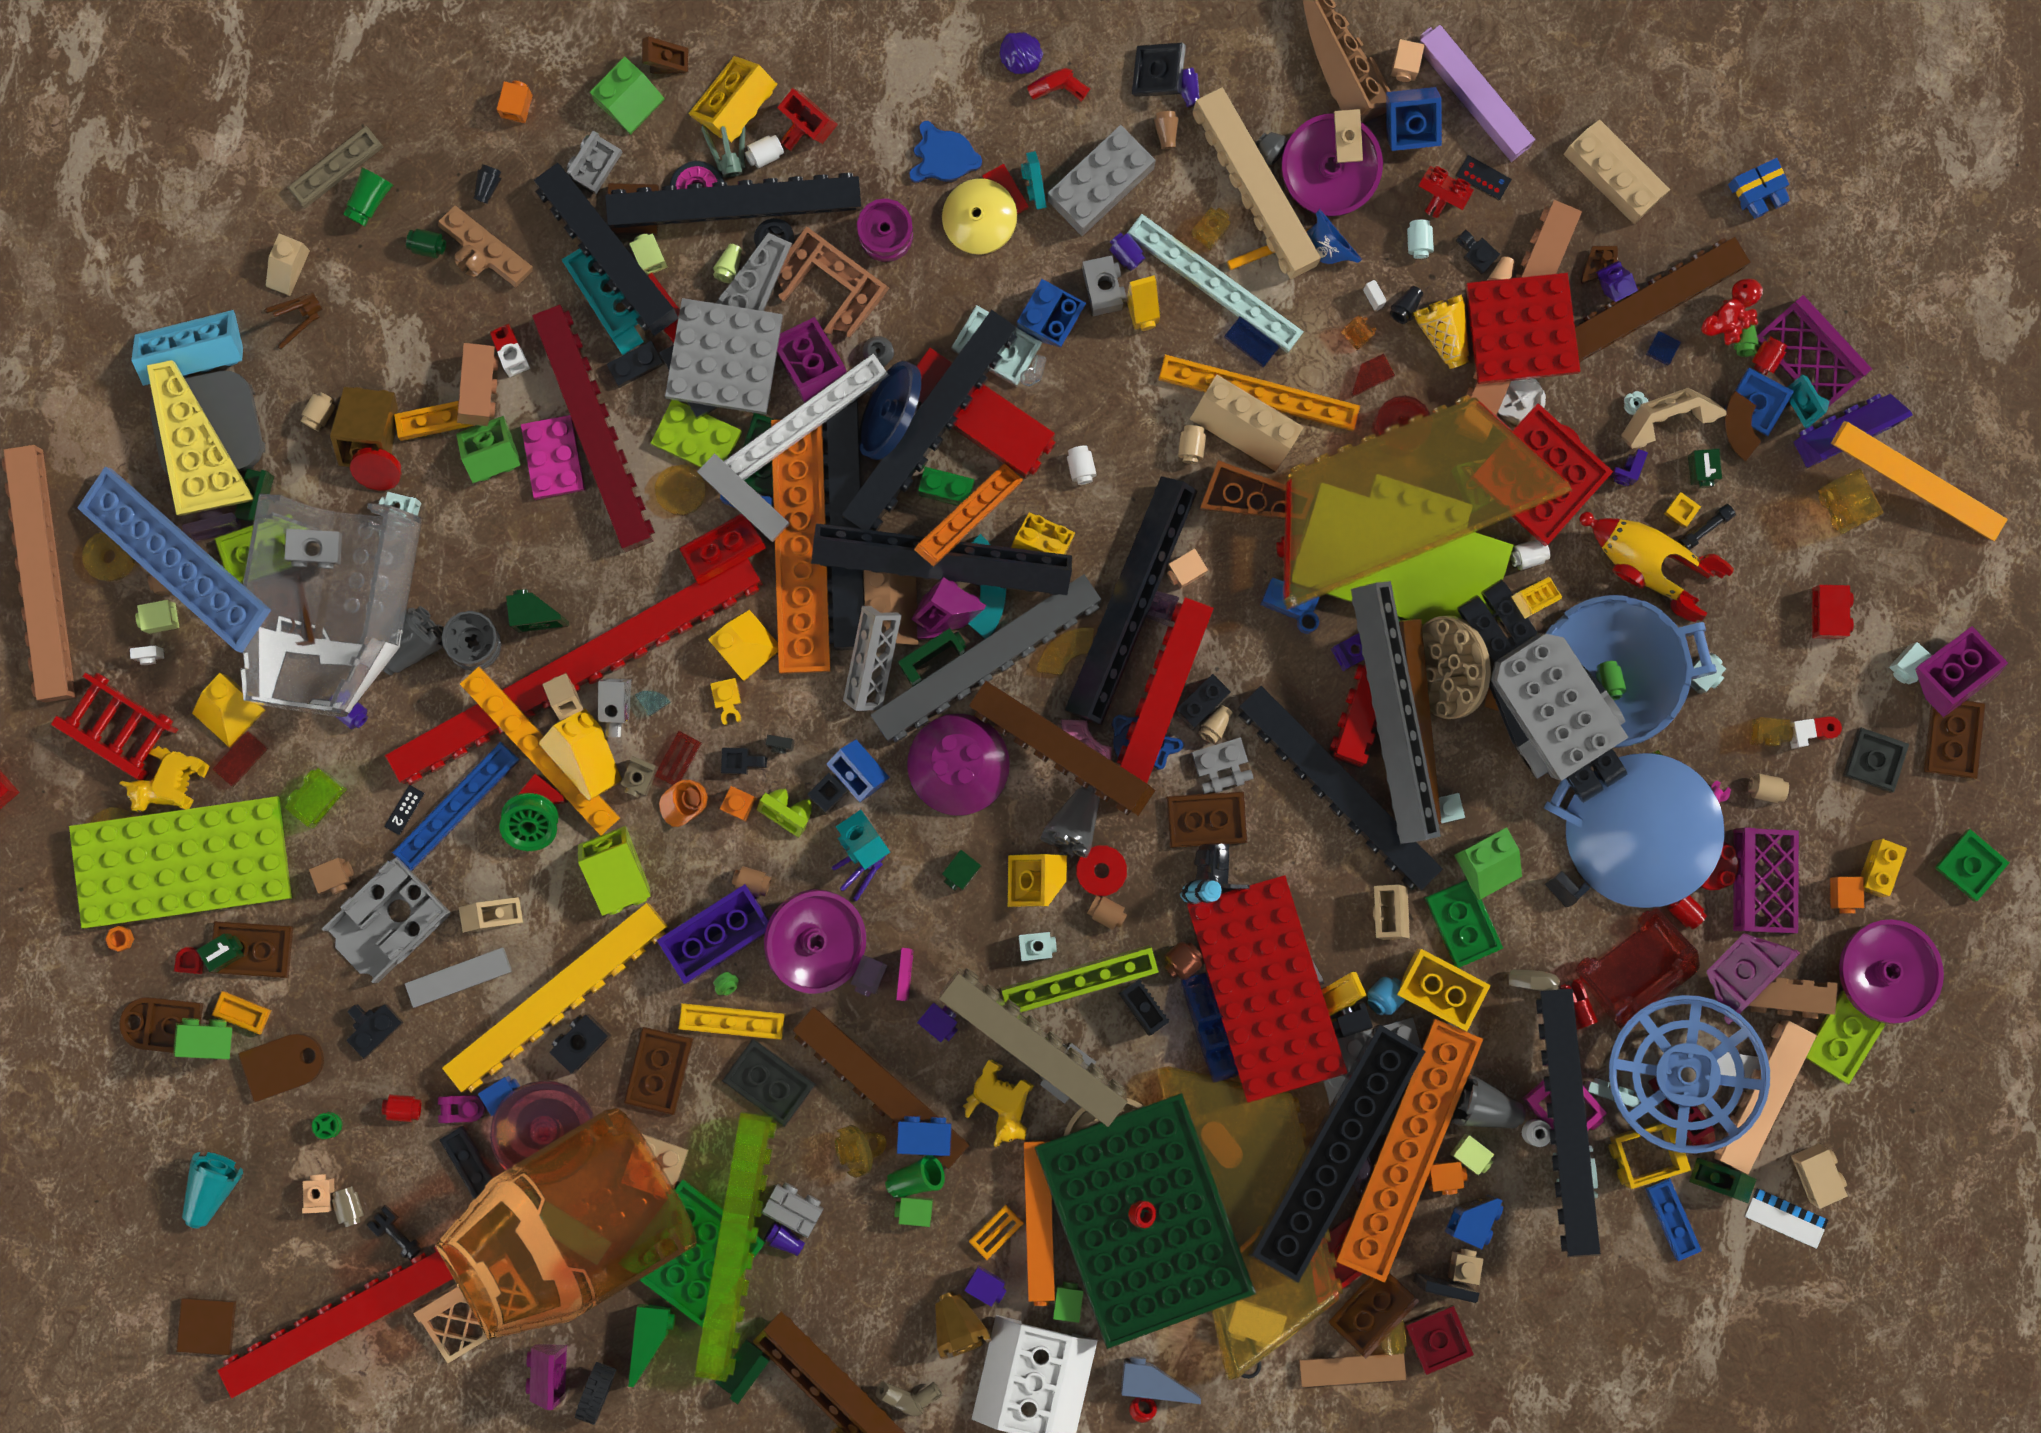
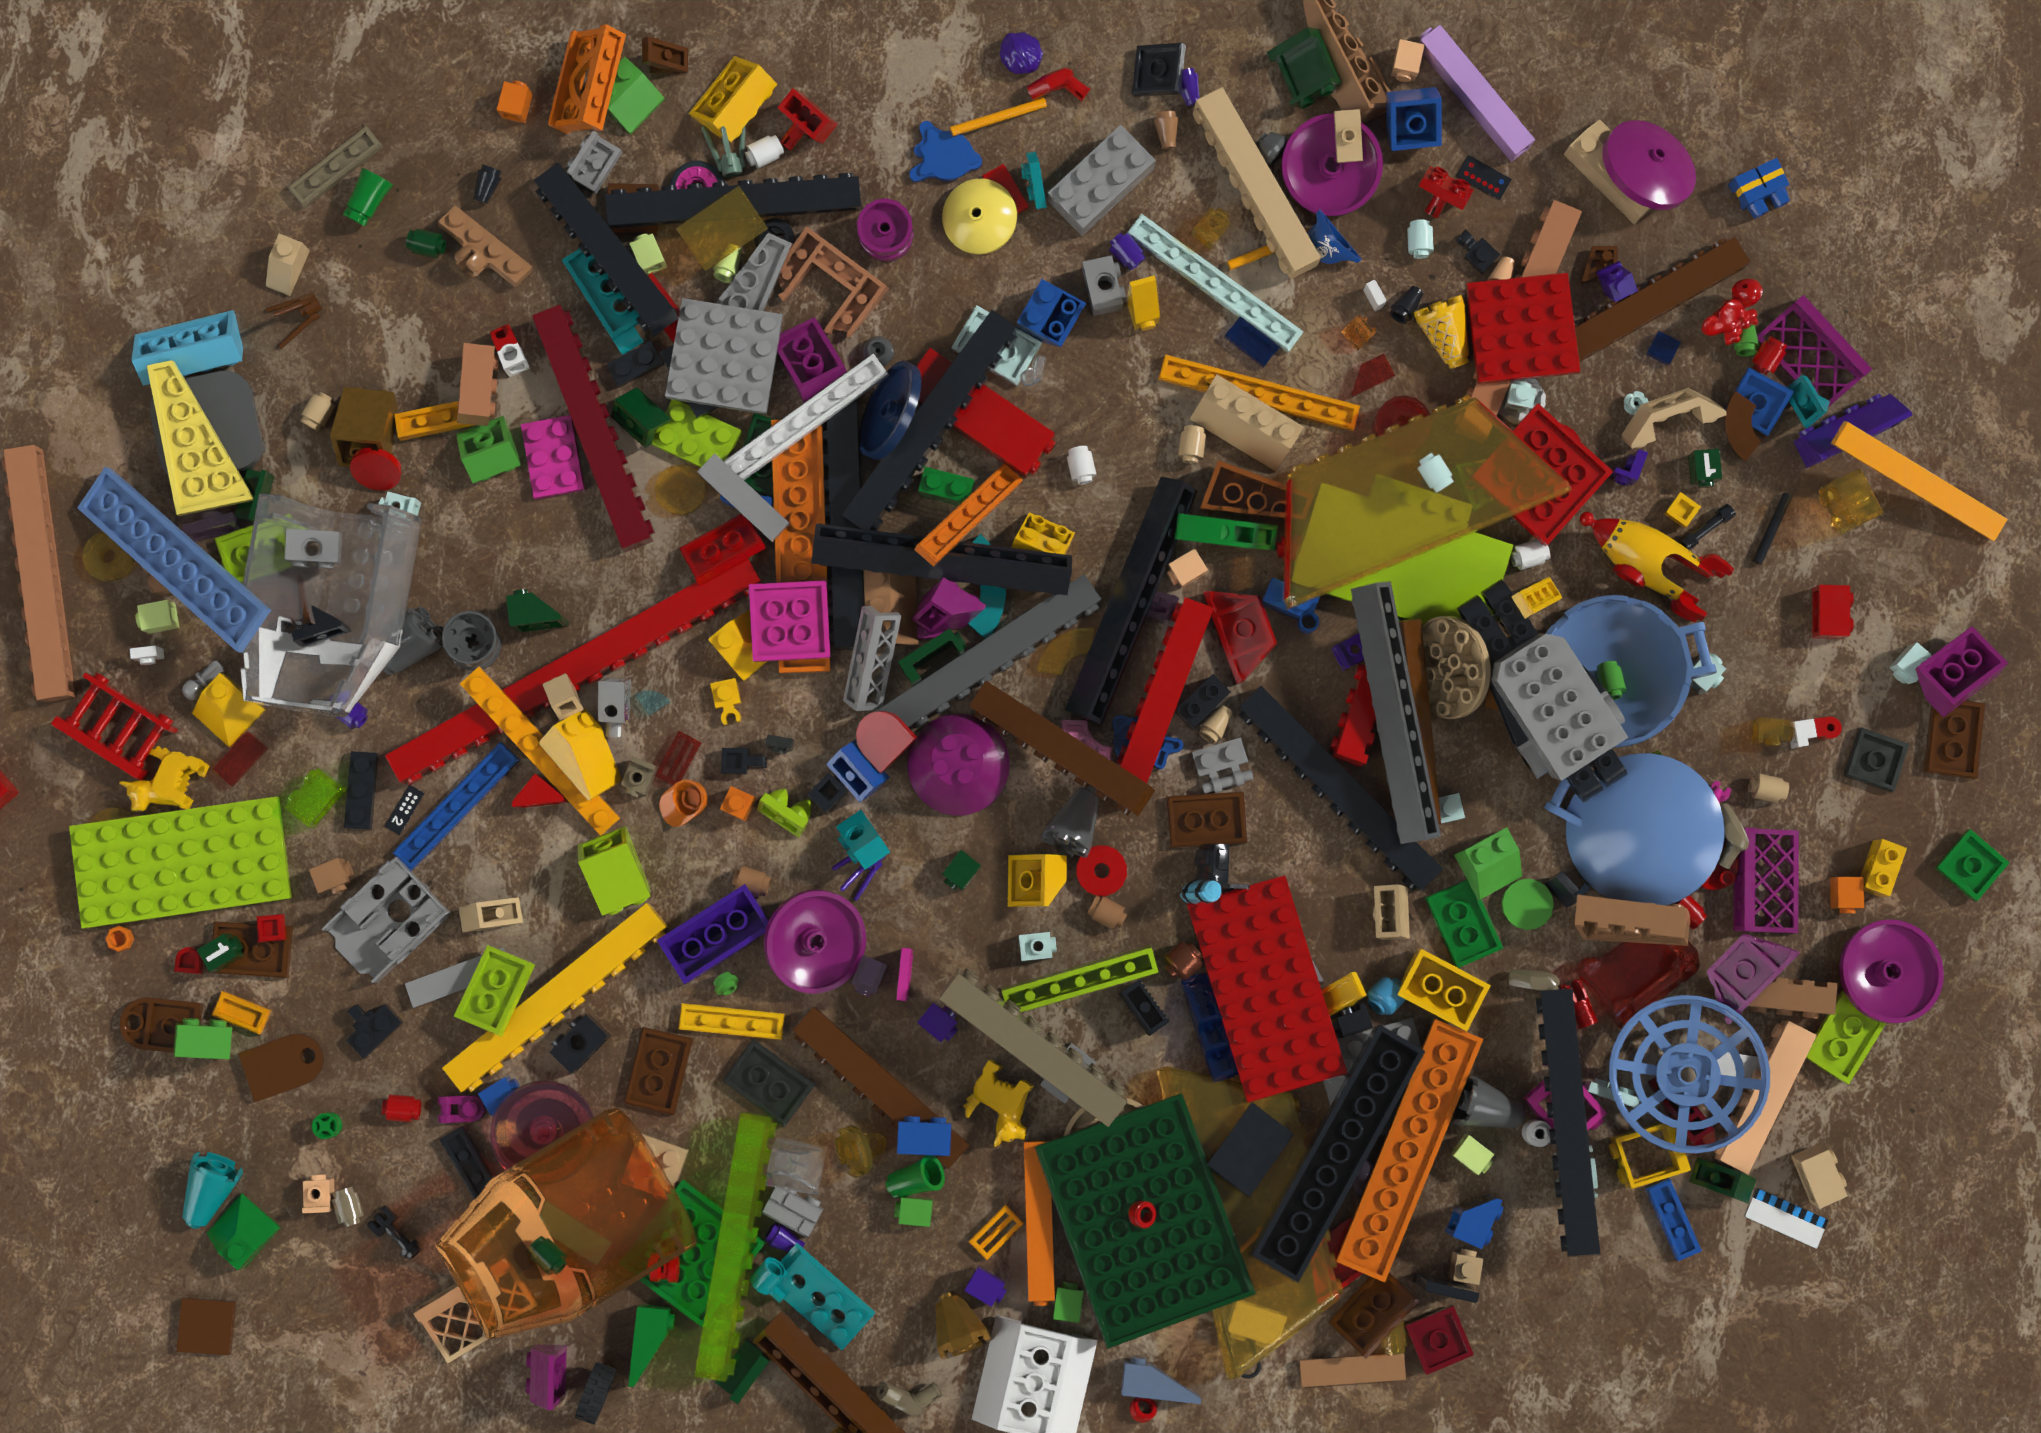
red brick [217,1242,471,1399] -> none
green wheel [499,793,559,851] -> none
orange brick [1428,1160,1467,1195] -> none
none -> light grey axle [182,661,225,700]
none -> green slope [206,1193,281,1271]
none -> red tile [256,914,286,942]
none -> black slope [291,605,351,648]
none -> black plate [344,751,379,830]
none -> lime plate [454,945,535,1037]
none -> dark green brick [528,1236,567,1275]
none -> orange fence [548,24,626,134]
none -> dark green panel [611,388,671,448]
none -> red wheel [650,1255,680,1283]
none -> clear yellow tile [676,186,768,271]
none -> dark pink plate [749,581,830,662]
none -> teal hinge [750,1243,876,1350]
none -> clear slope [766,1137,828,1195]
none -> tile [856,711,917,773]
none -> light orange bar [950,97,1047,136]
none -> green slope [1175,513,1278,550]
none -> red wing [1203,591,1277,684]
none -> black tile [1206,1102,1294,1198]
none -> dark green panel [1267,27,1342,109]
none -> light aqua brick [1417,453,1454,493]
none -> bright green tile [1501,879,1554,930]
none -> light aqua brick [1503,382,1537,414]
none -> medium nougat wedge [1574,895,1690,946]
none -> magenta dish [1602,120,1696,210]
none -> dark tan arm [1718,803,1749,869]
none -> black bar [1752,493,1793,565]

